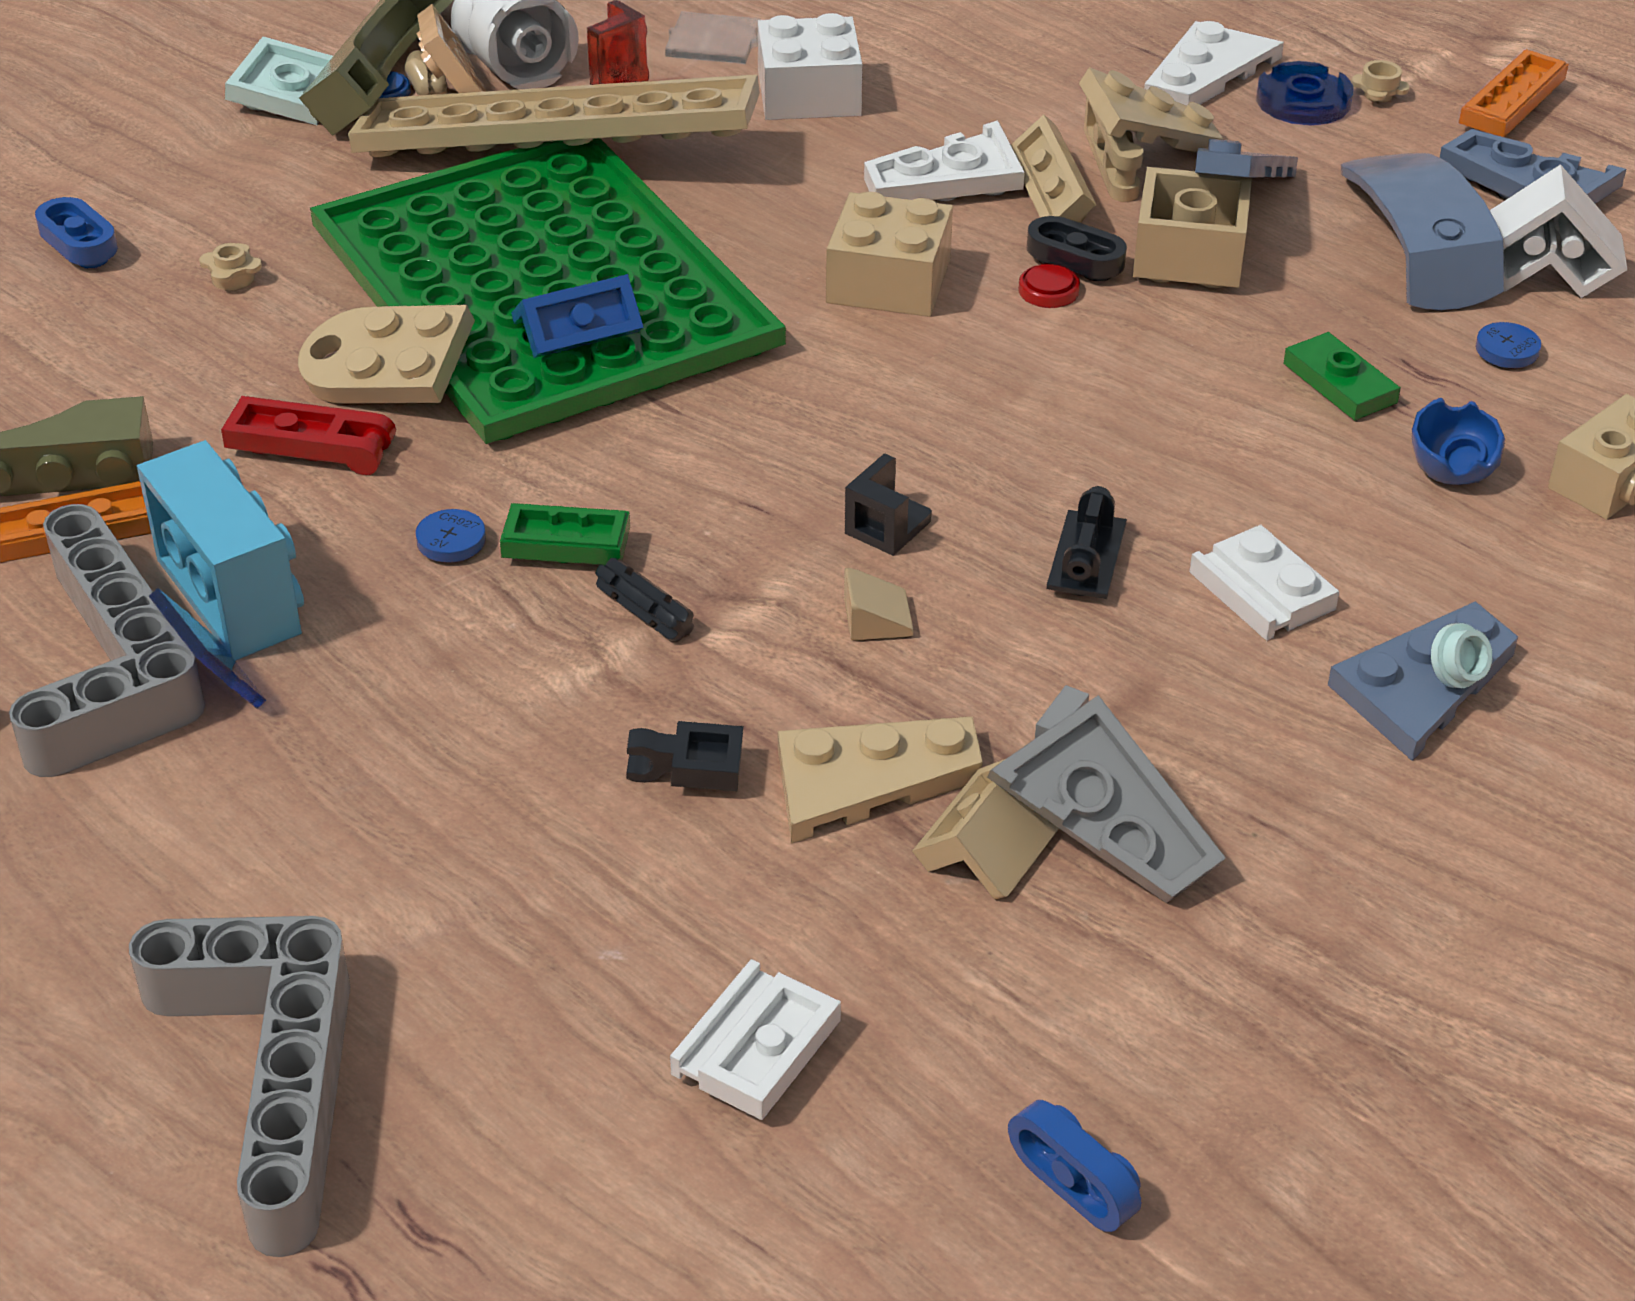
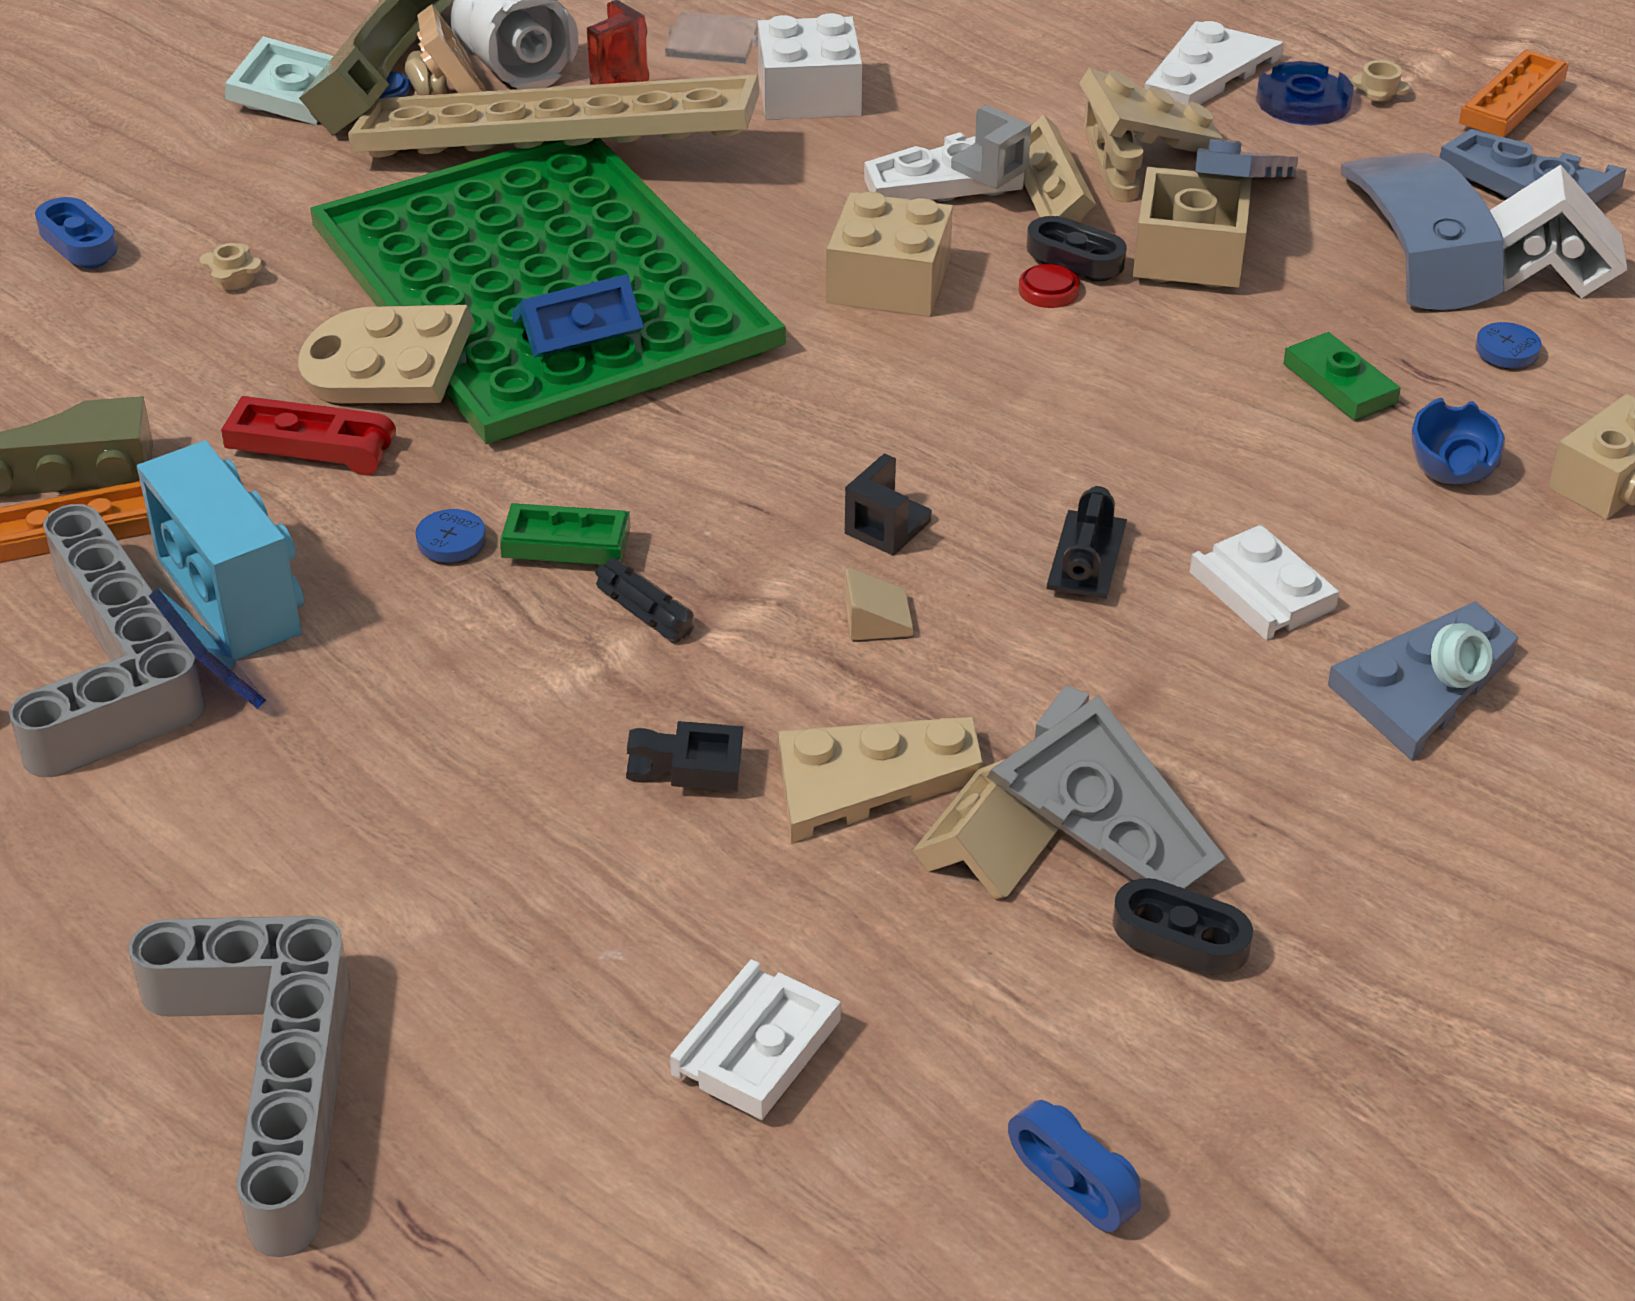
none -> light grey panel [951,105,1031,189]
none -> black plate [1112,878,1253,974]

